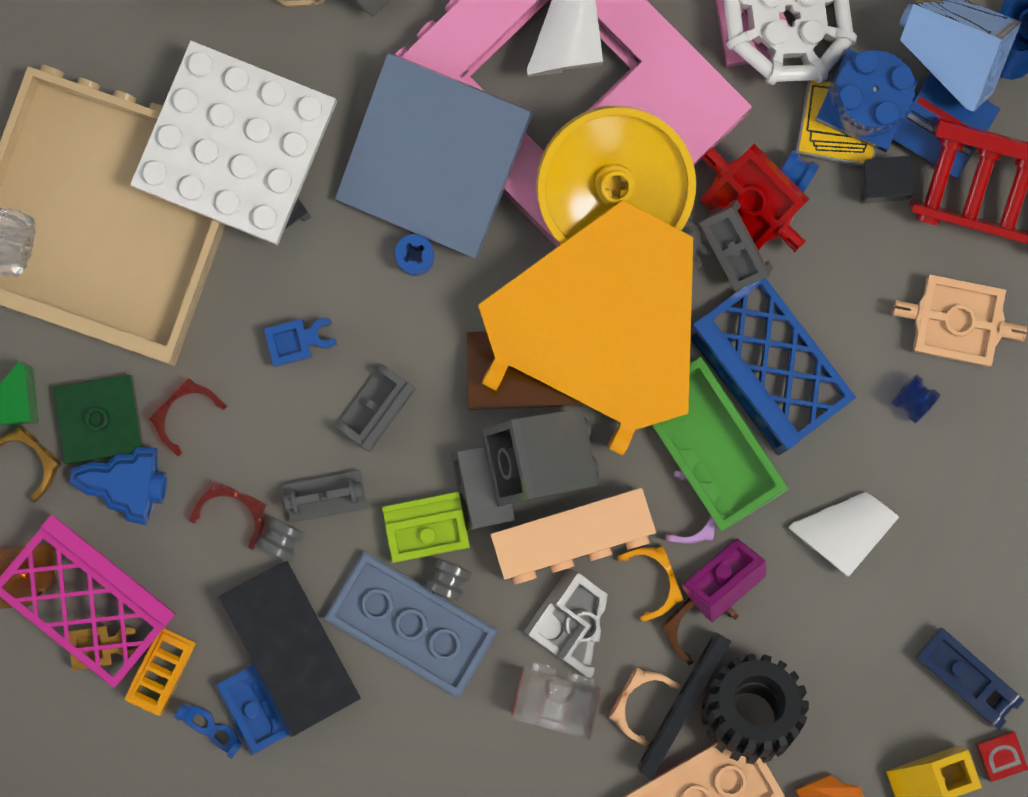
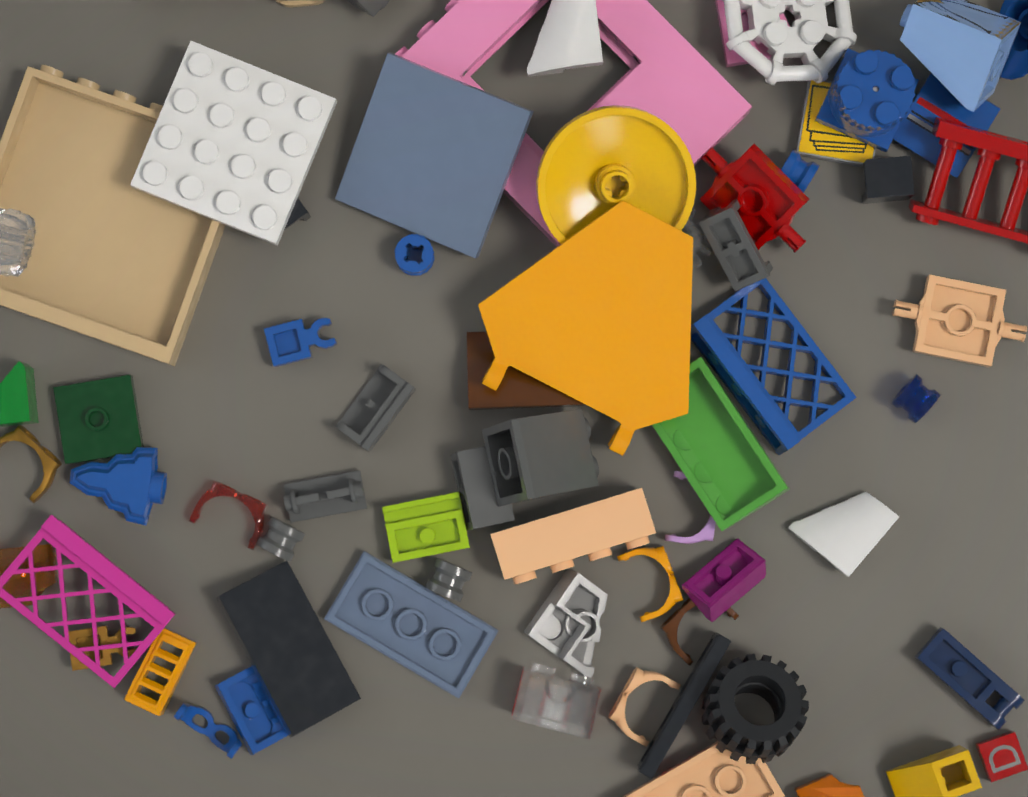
clear red cap [149,378,228,457] -> none

